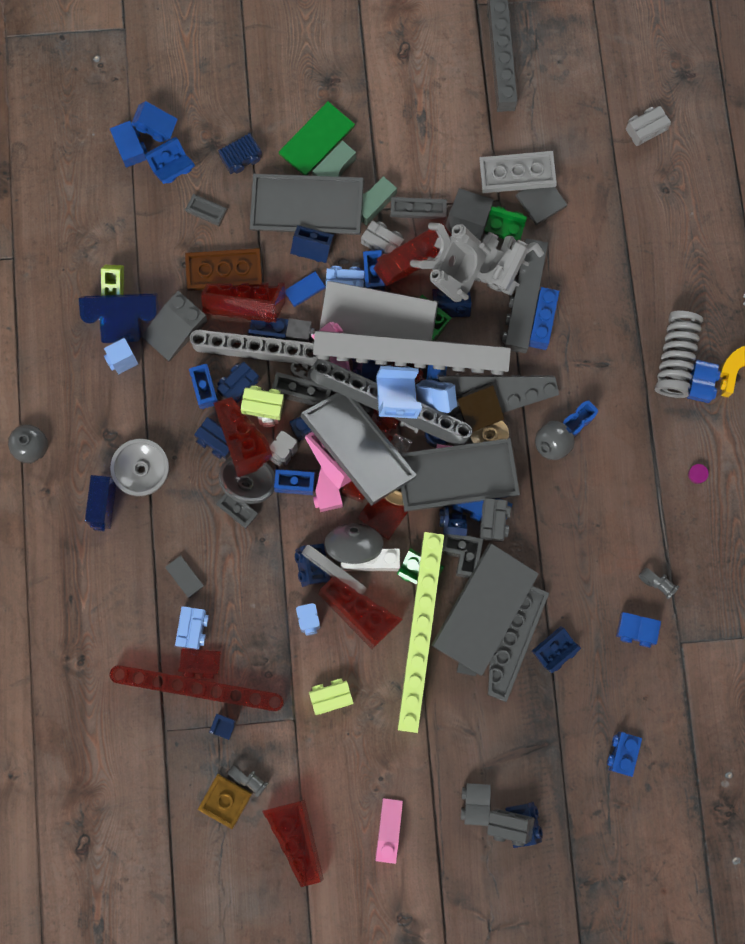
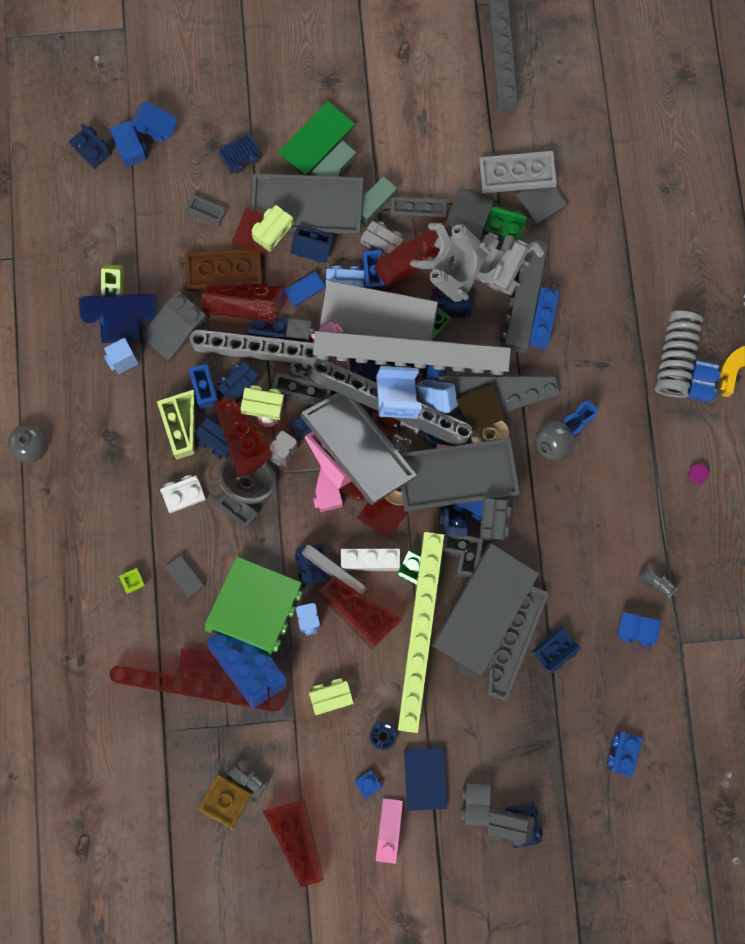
clear blue brick [85,475,116,532] -> none
light grey dish [110,439,169,496] -> none
blue bracket [144,137,195,184] -> none
light blue brick [175,607,209,650] -> none
dark blue panel [209,714,237,740] -> none
blue brick [274,469,315,495] -> none
dark grey dish [325,523,383,564] -> none
light grey brick [626,106,671,146] -> none
none -> dark blue bracket [69,123,111,170]
none -> lime plate [119,568,145,594]
none -> yellowish green wedge [157,390,196,460]
none -> white bracket [160,475,206,514]
none -> bright green panel [205,557,303,657]
none -> blue piece [208,632,286,709]
none -> clear red tile [232,208,269,256]
none -> yellowish green brick [252,205,294,252]
none -> blue plate [355,770,382,798]
none -> dark blue wheel [369,722,397,750]
none -> dark blue tile [404,748,447,811]

